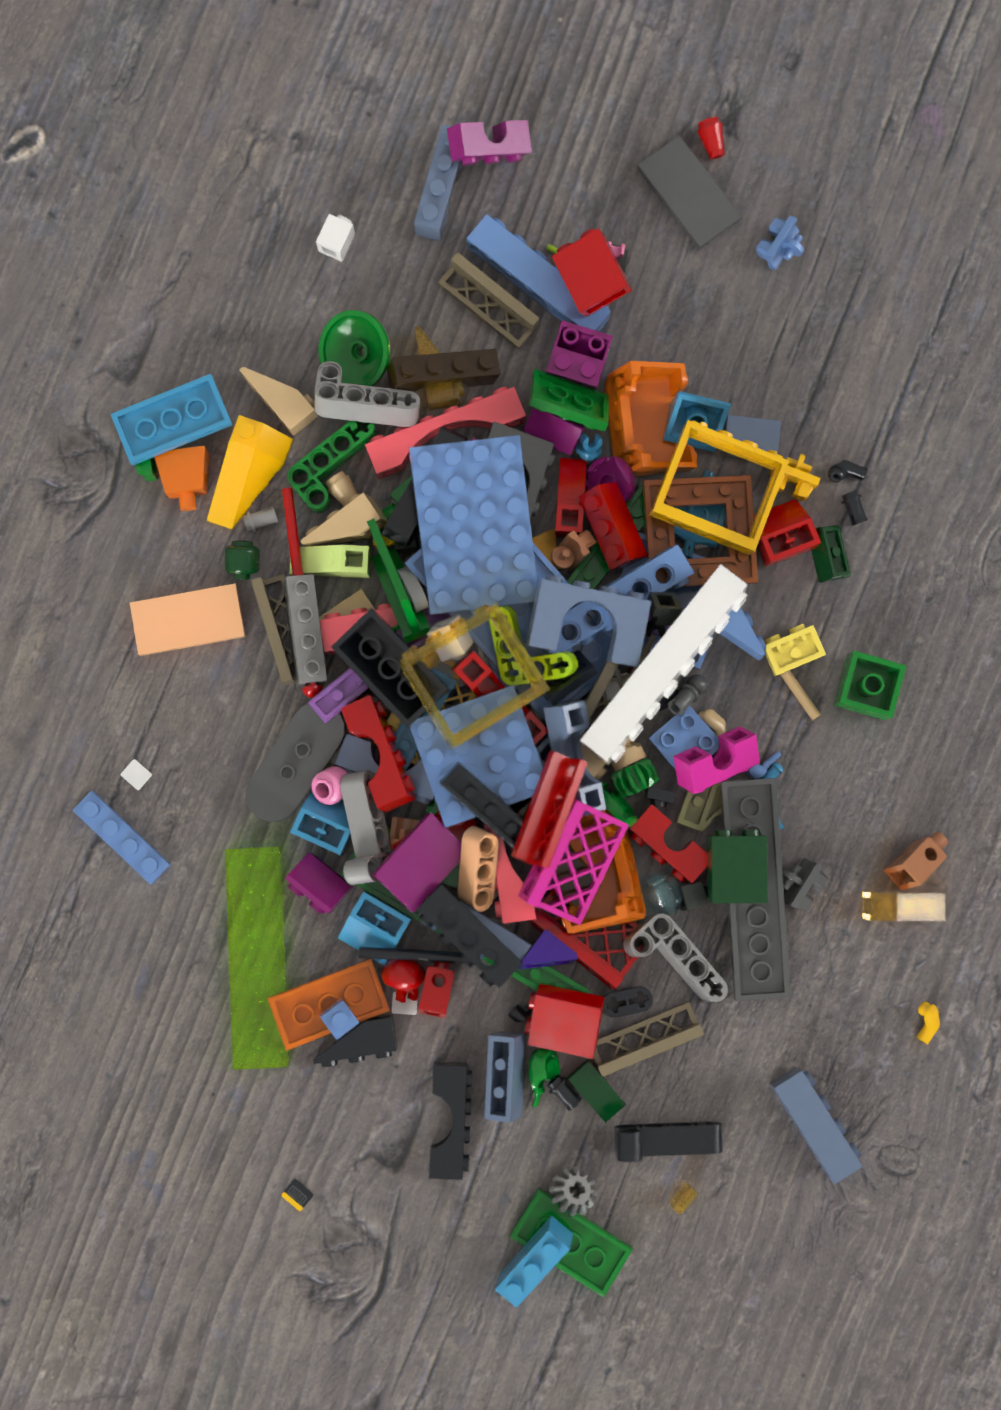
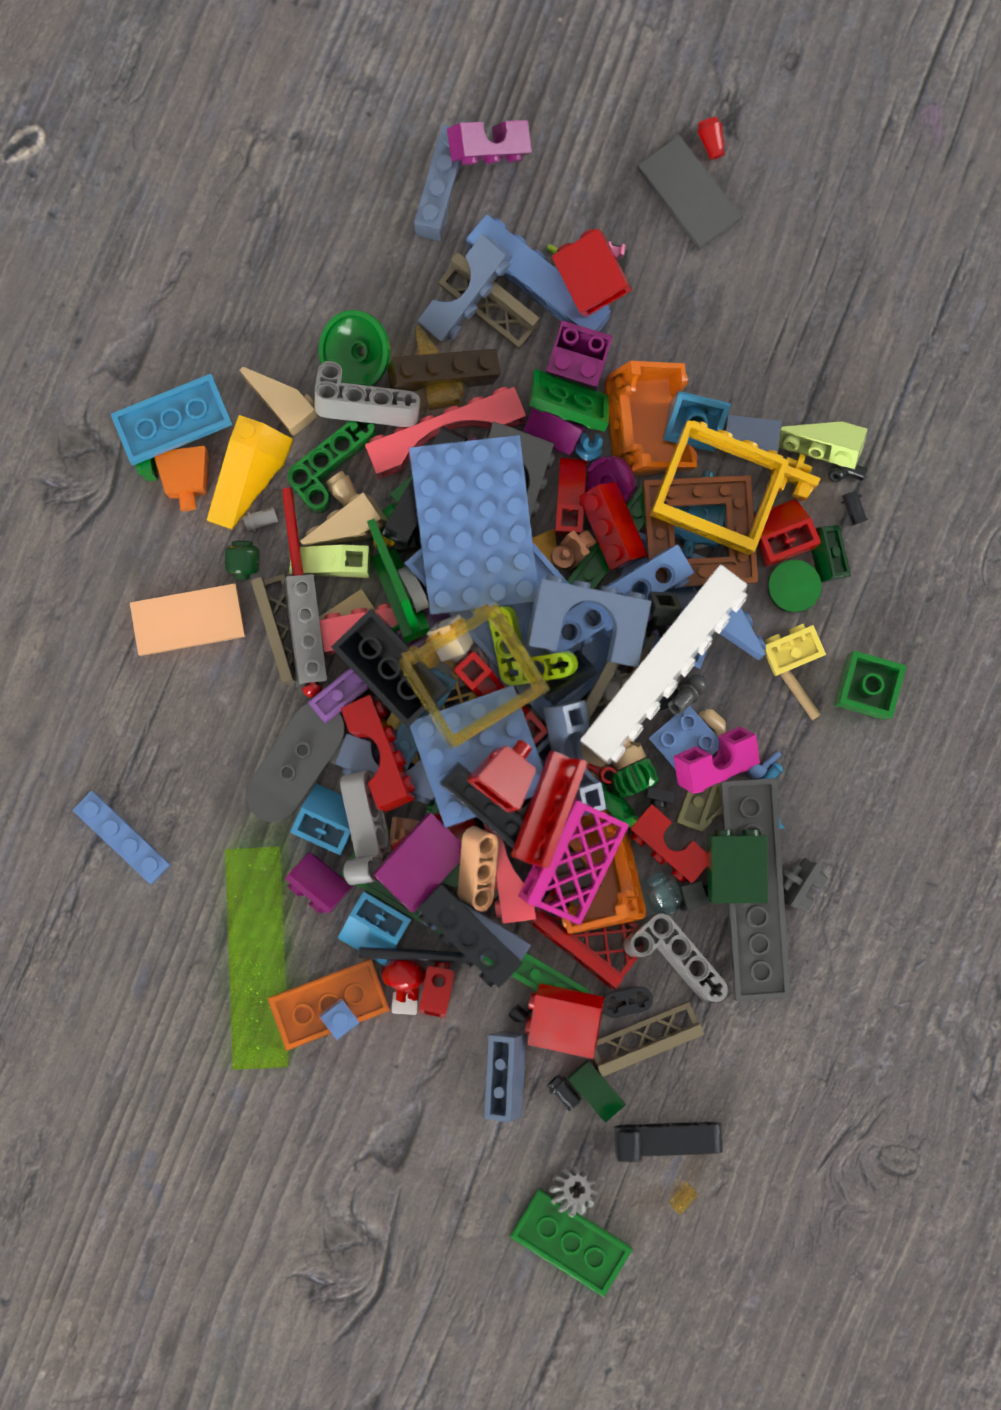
white sticker [121,759,152,790] -> none
black sticker [281,1179,313,1211] -> none
bright pink head [311,766,348,805] -> none
black slope [313,1015,398,1067] -> none
white brick [316,214,355,262] -> none
black arch [429,1062,472,1180] -> none
dark azure brick [495,1216,573,1308] -> none
dark purple slope [519,929,578,970] -> none
green piece [528,1048,560,1108] -> none
medium blue hips [756,216,804,271] -> none
sand blue brick [770,1067,863,1184] -> none
clear yellow slope [863,892,945,921] -> none
nougat torso [883,832,948,890] -> none
yellow arm [916,1002,940,1045] -> none
none -> sand blue arch [417,234,513,341]
none -> torso [467,740,536,812]
none -> red hand [586,763,616,784]
none -> green tile [768,559,822,613]
none -> yellowish green slope [779,422,868,469]

